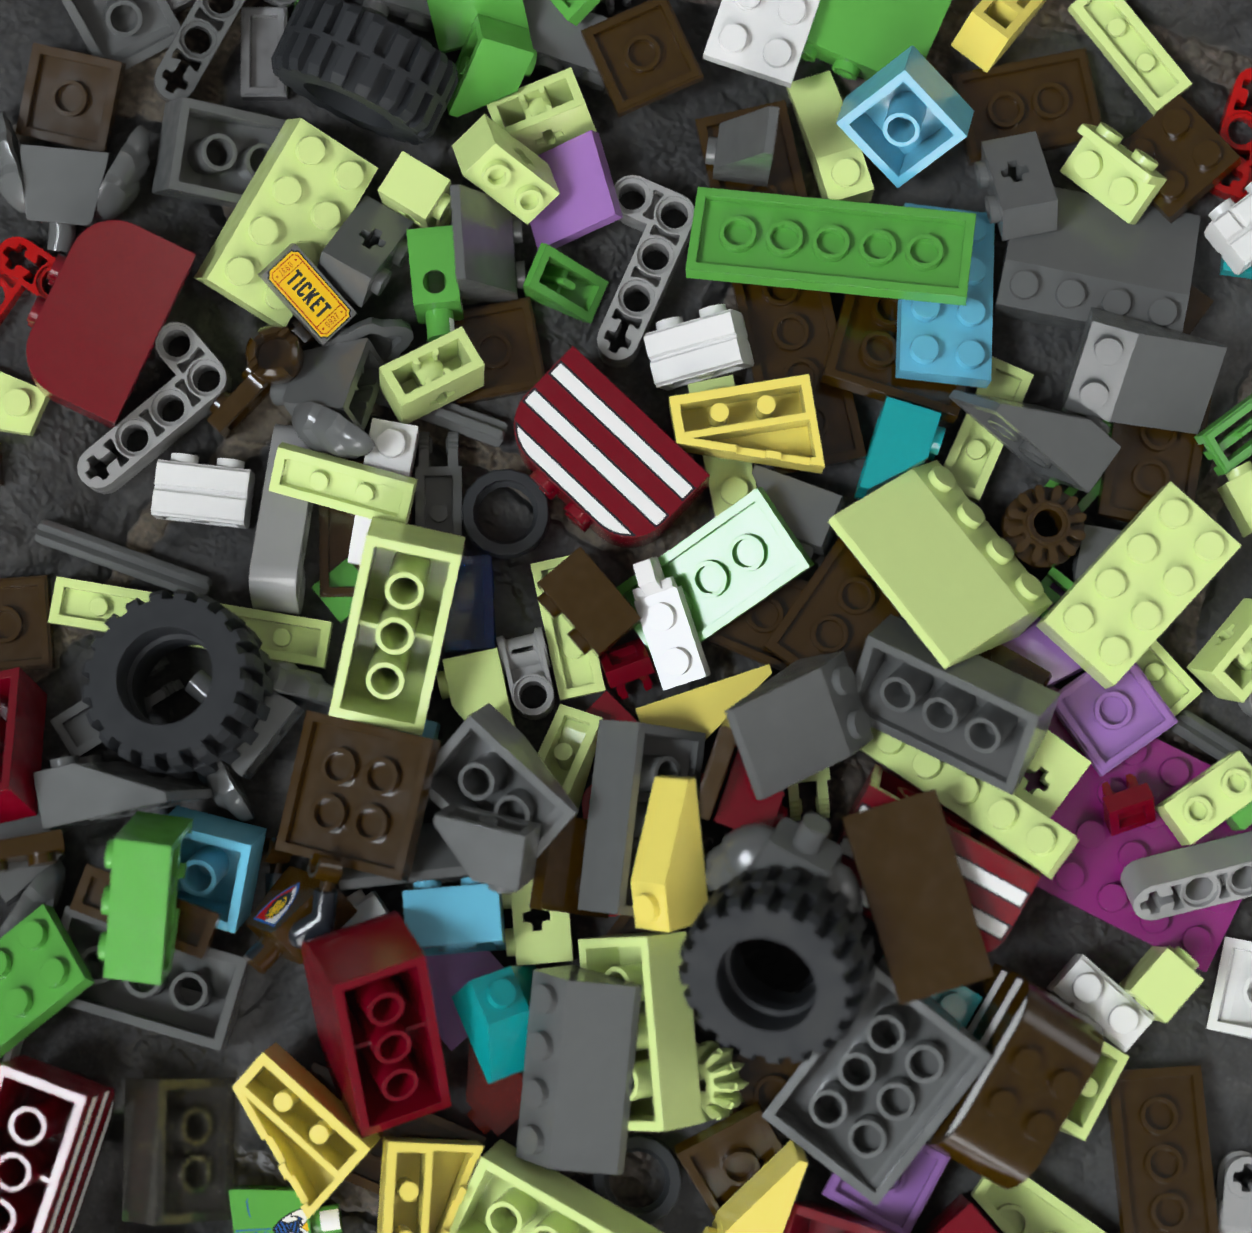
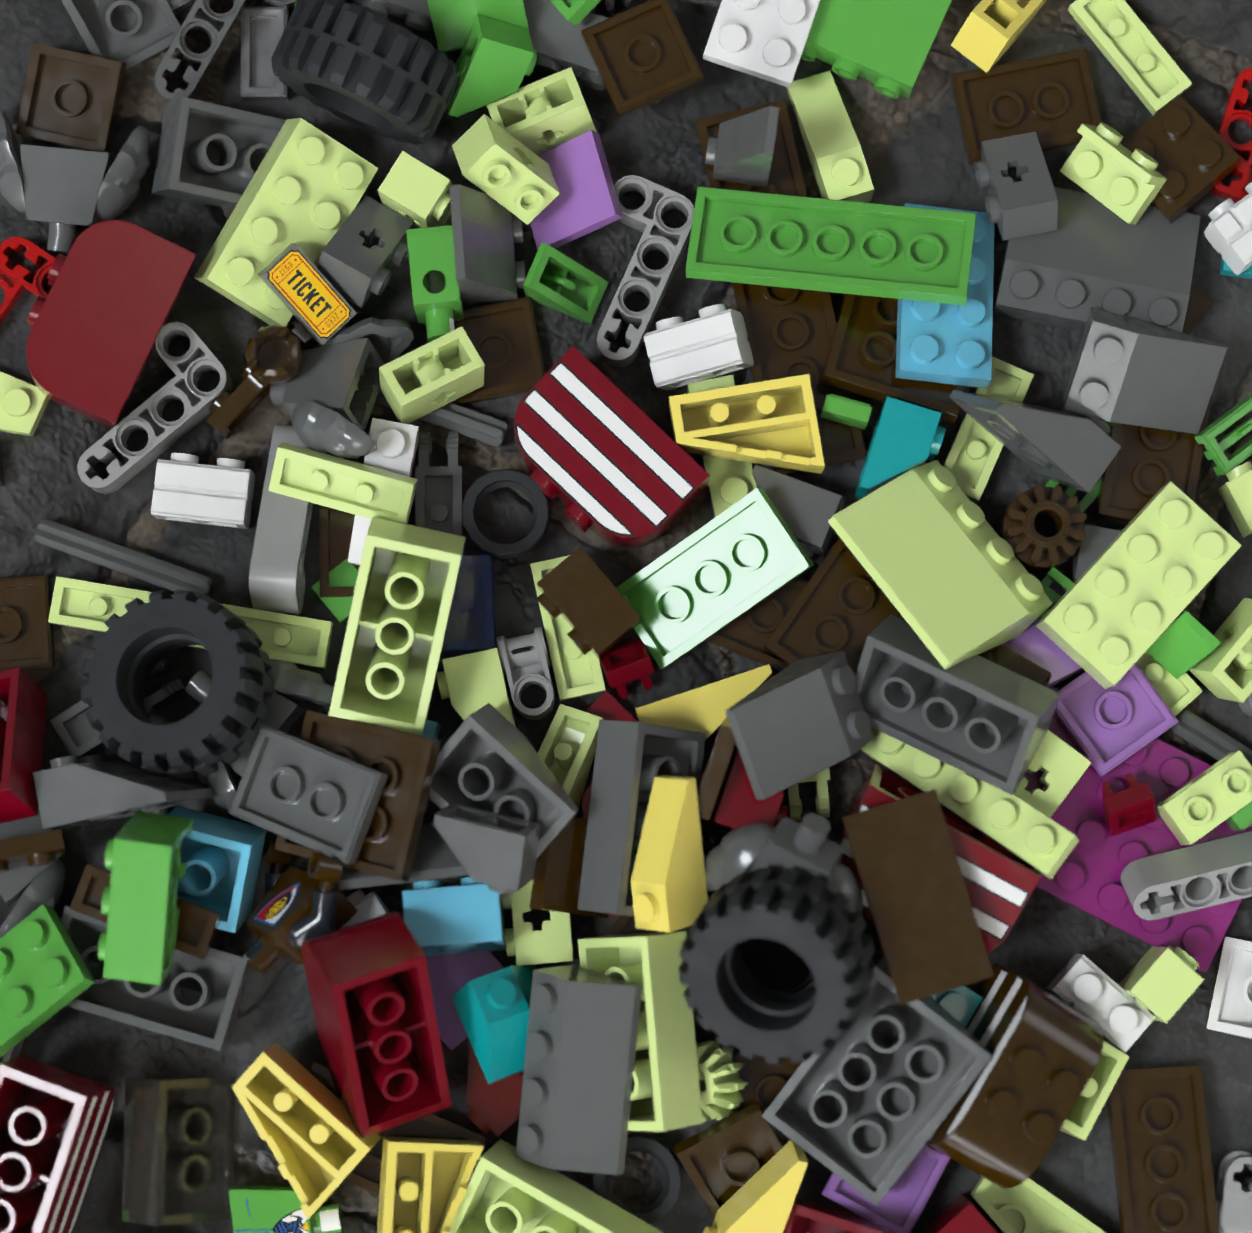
white hinge [632,556,710,690] -> none
medium azure brick [836,45,974,188] -> none
none -> dark grey tile [229,724,388,865]
none -> bright green tile [820,394,872,430]
none -> bright green slope [1146,609,1221,679]

